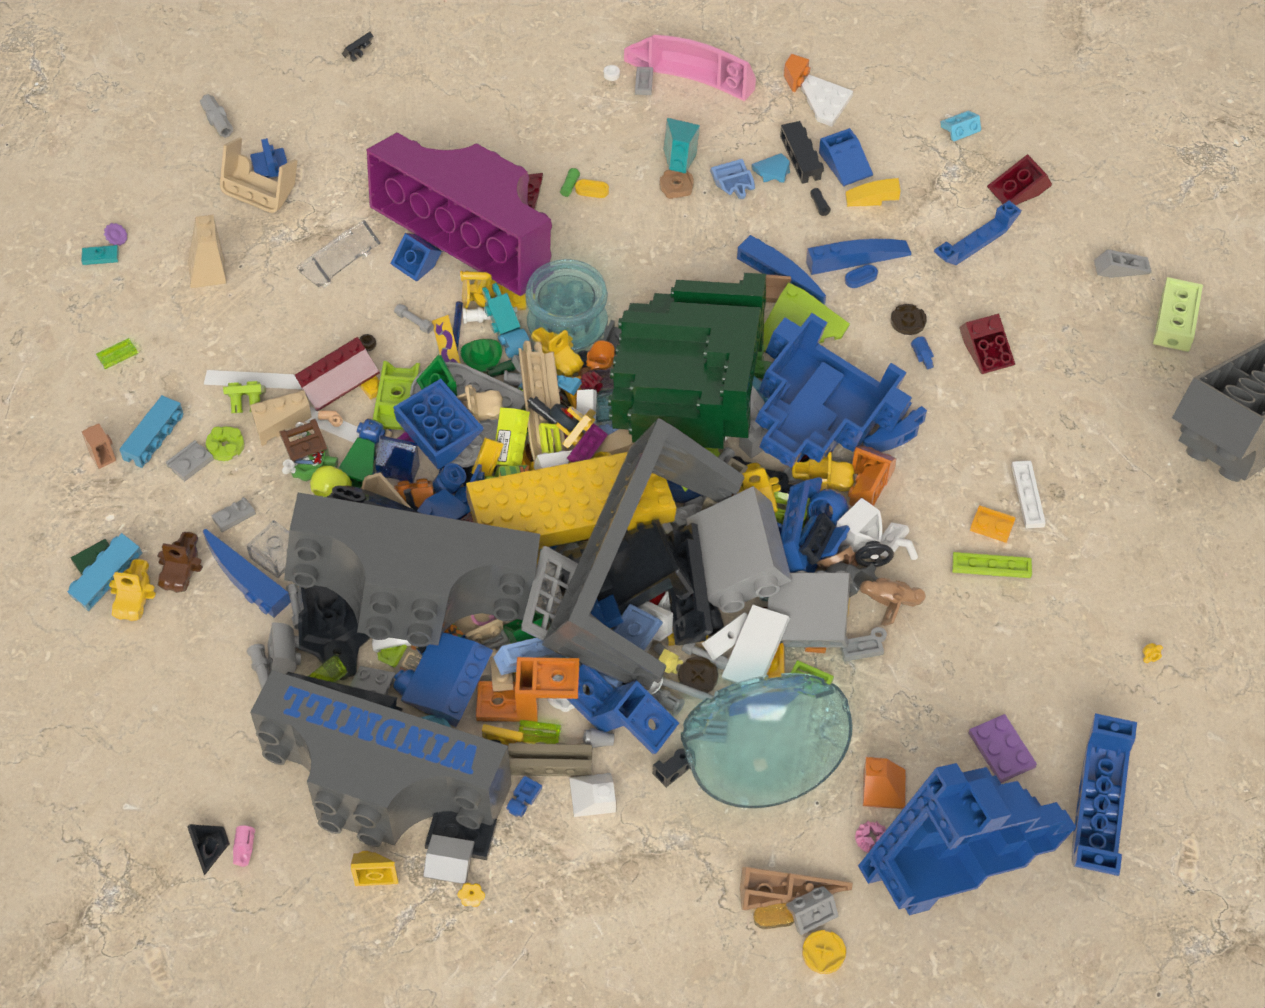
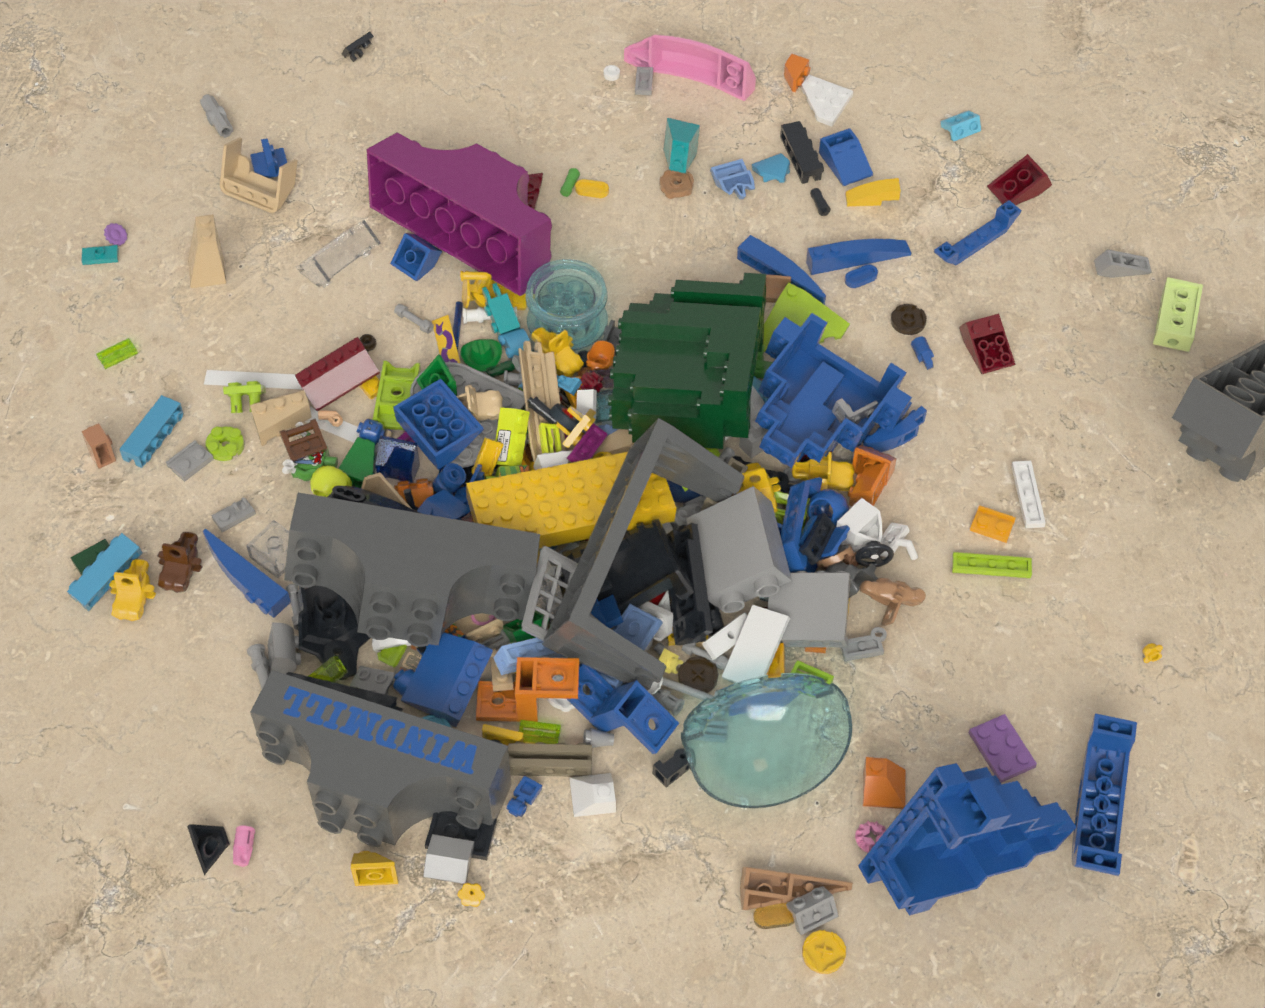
none -> light grey bracket [832,398,879,425]

